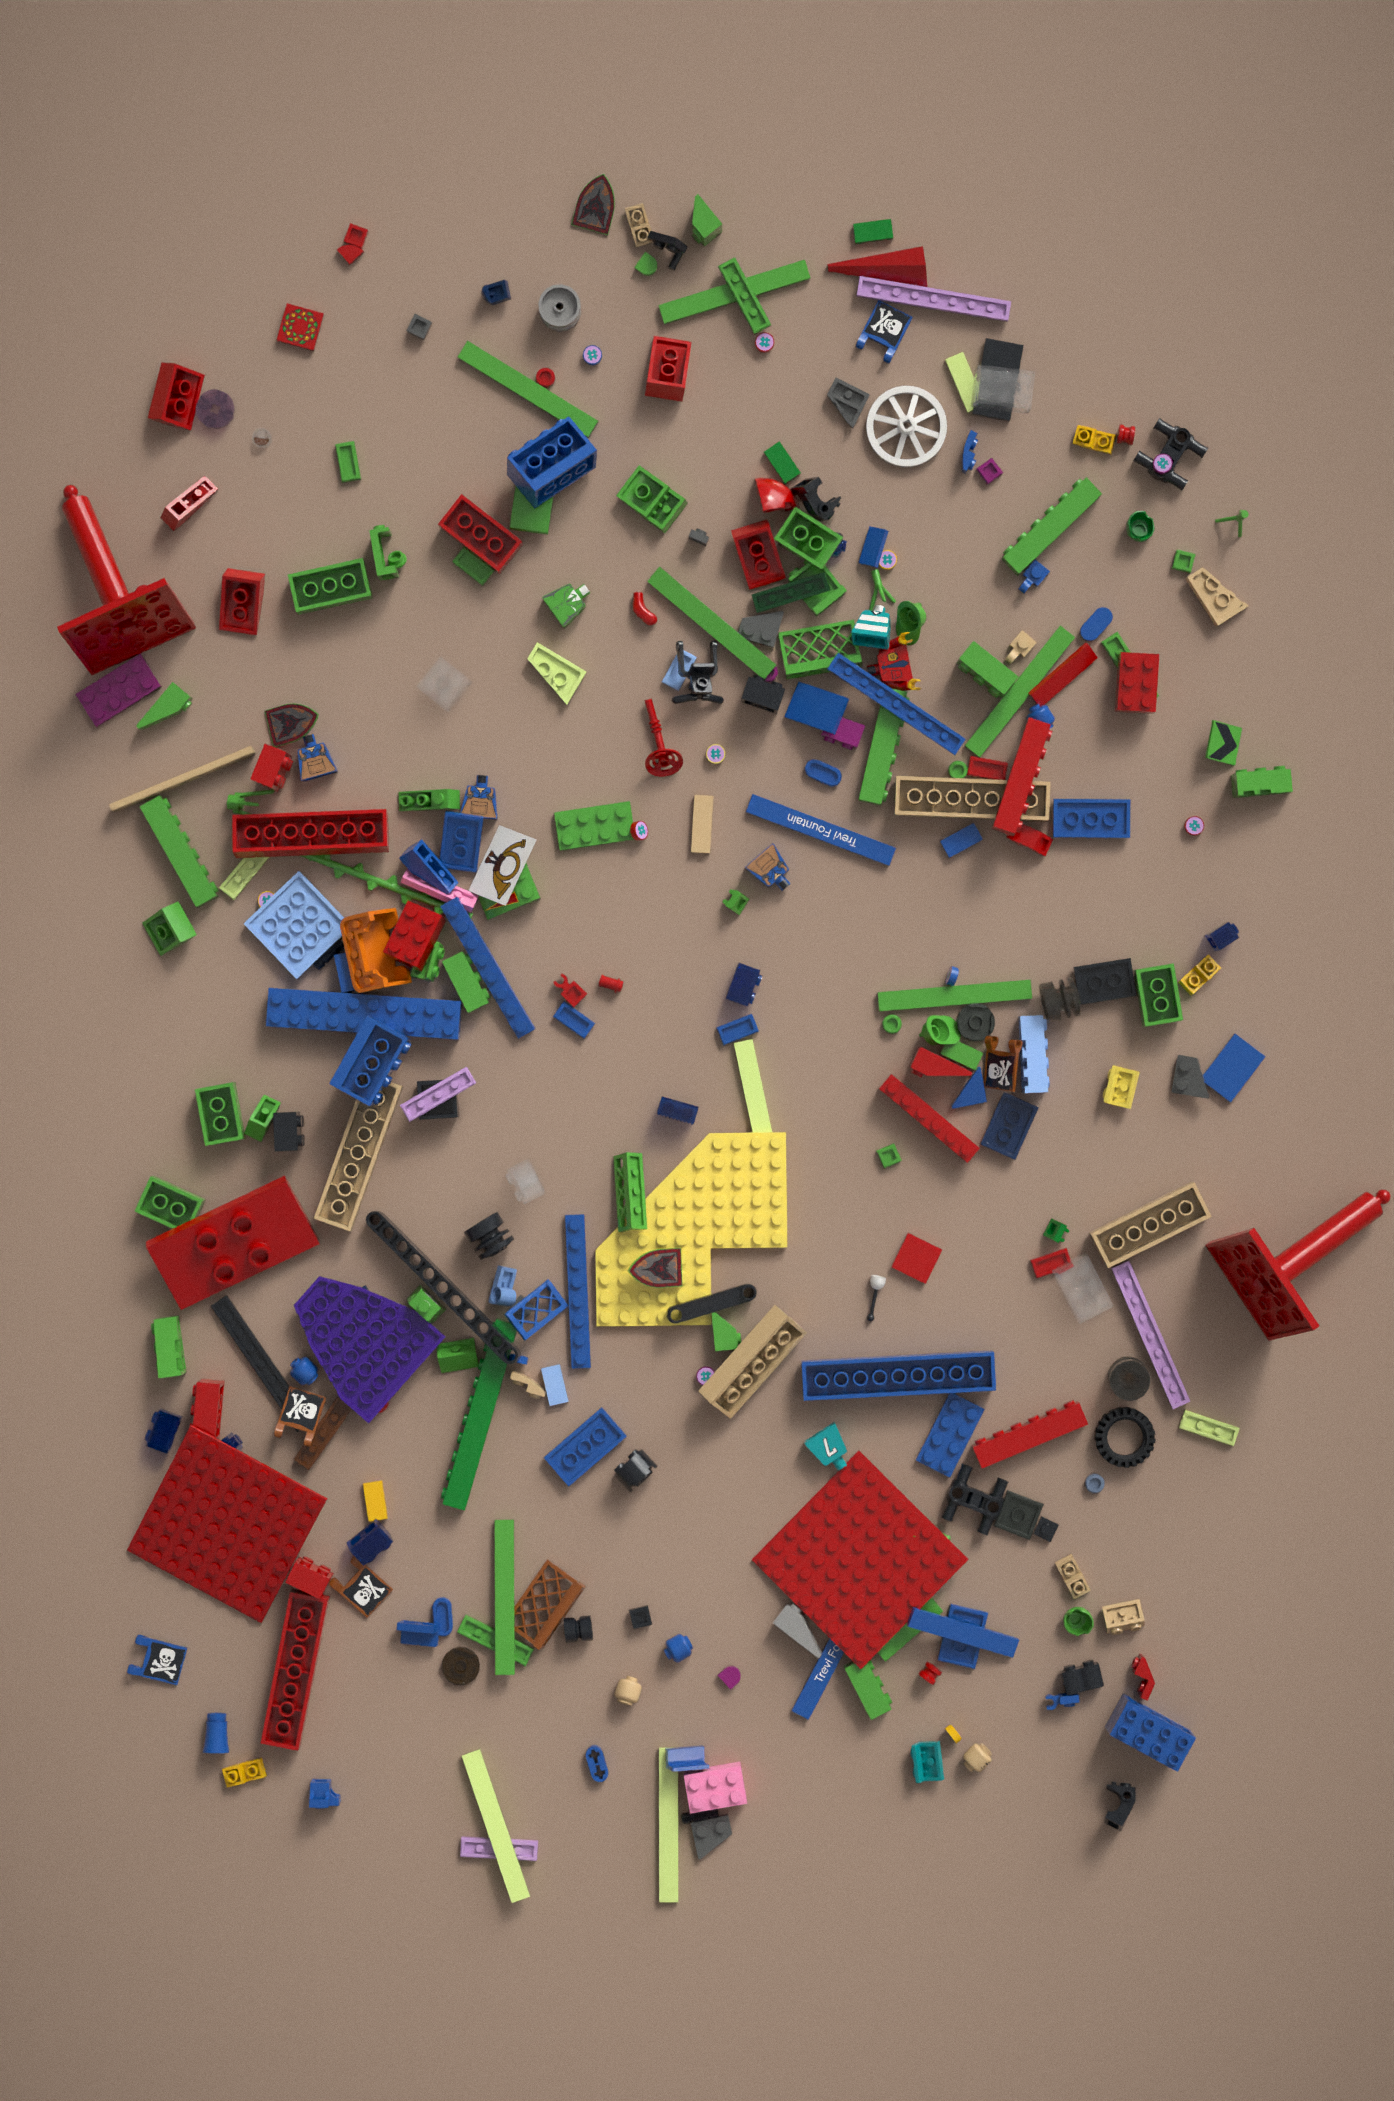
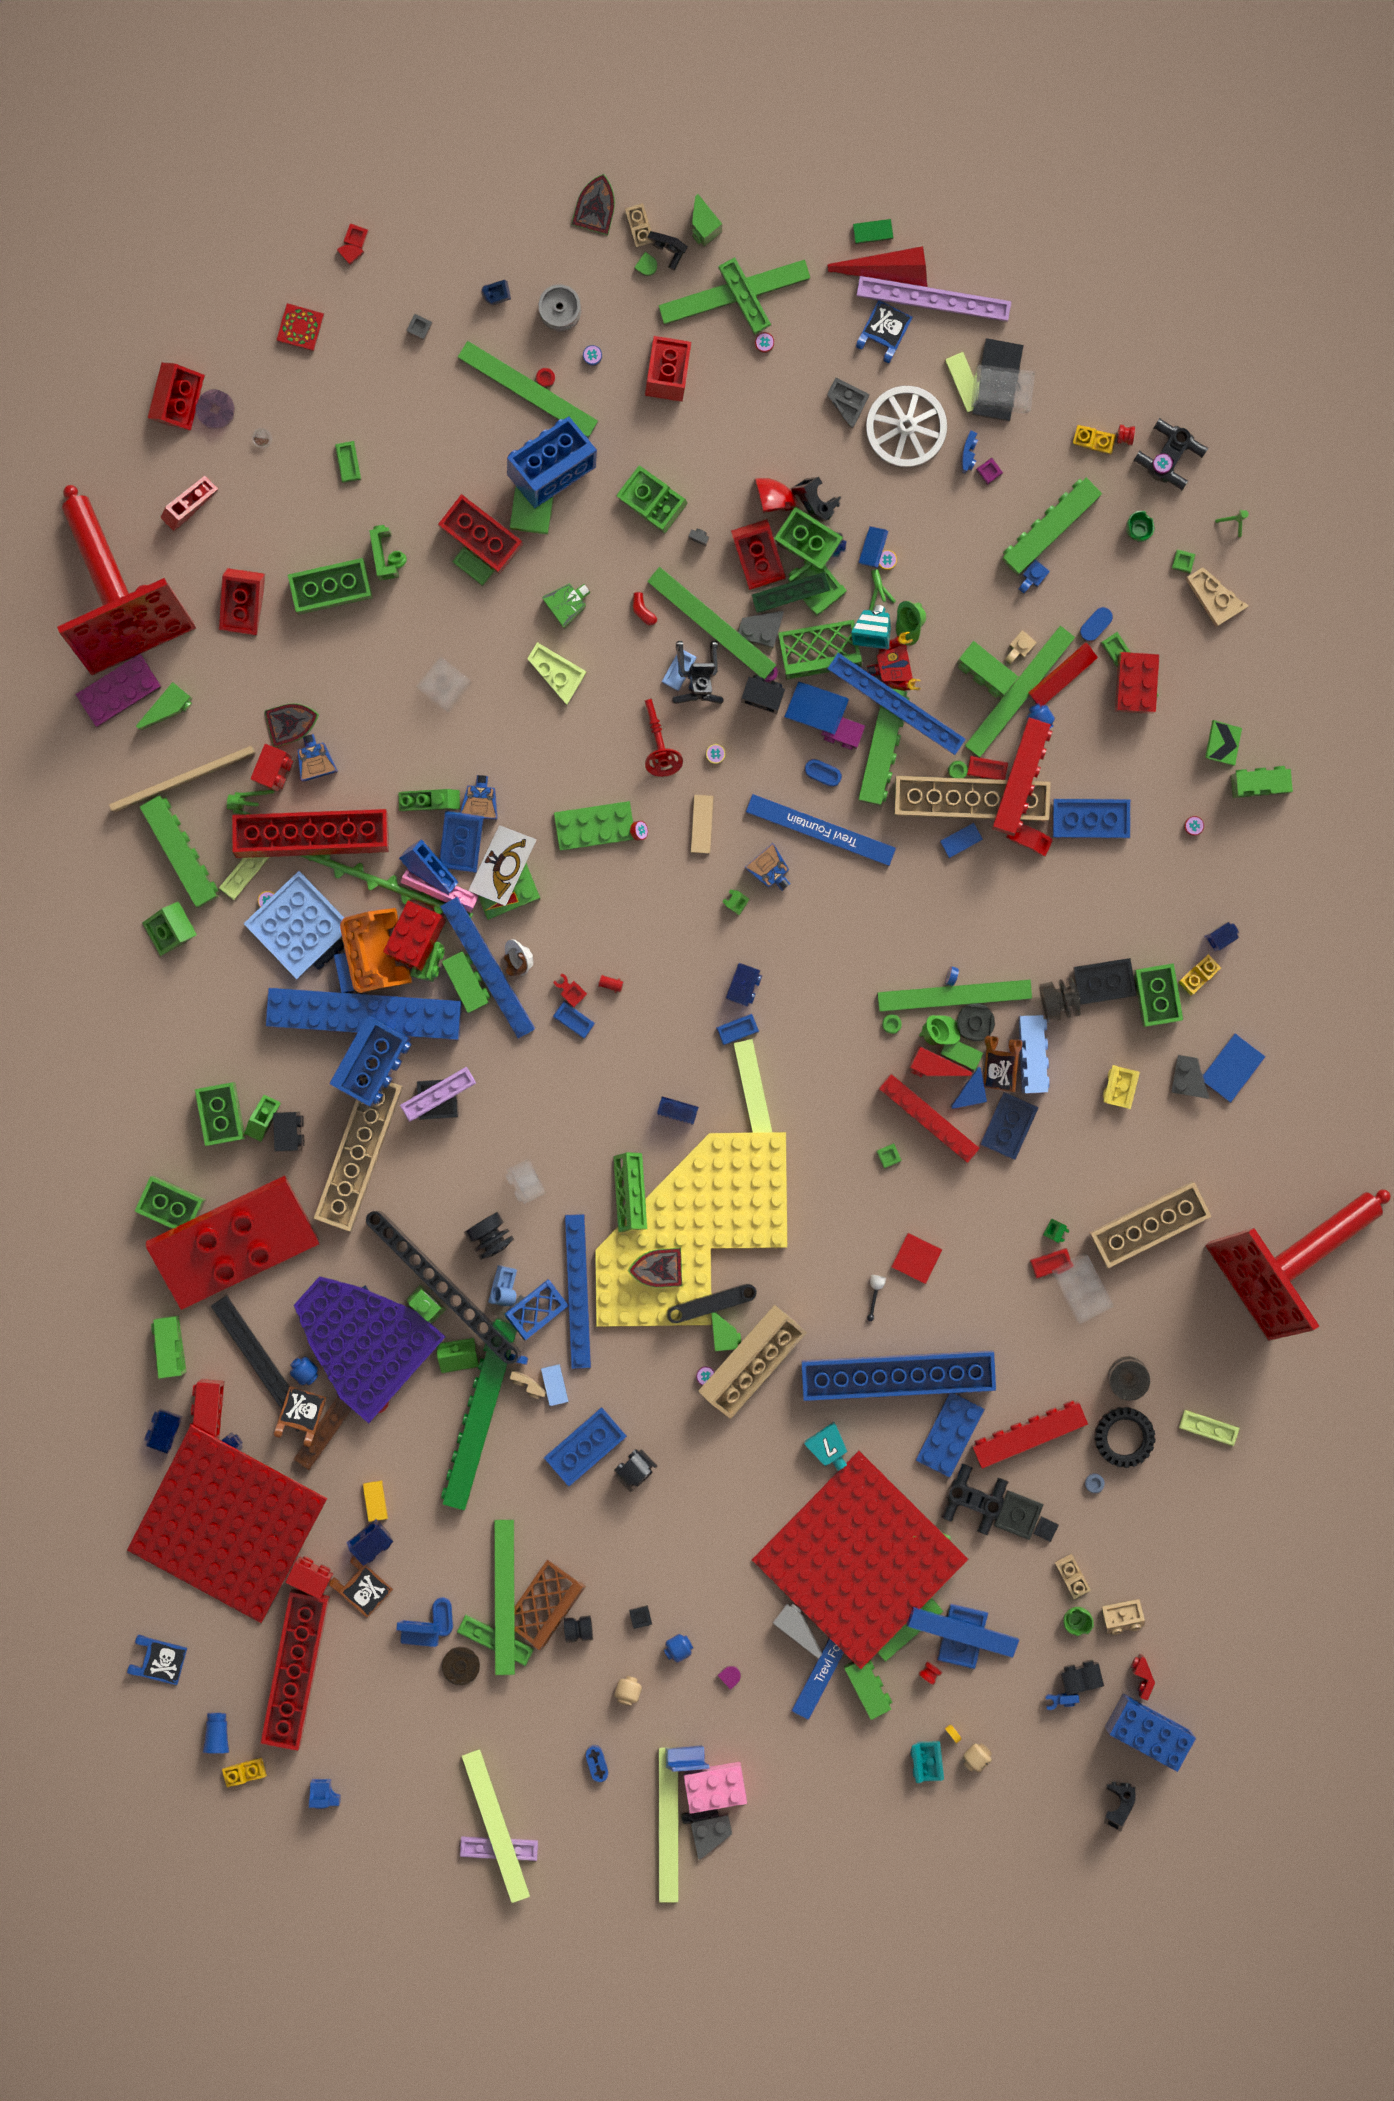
green tile [764,441,801,484] -> none
lavender plate [1111,1260,1190,1409] -> none
none -> white piece [504,939,533,976]

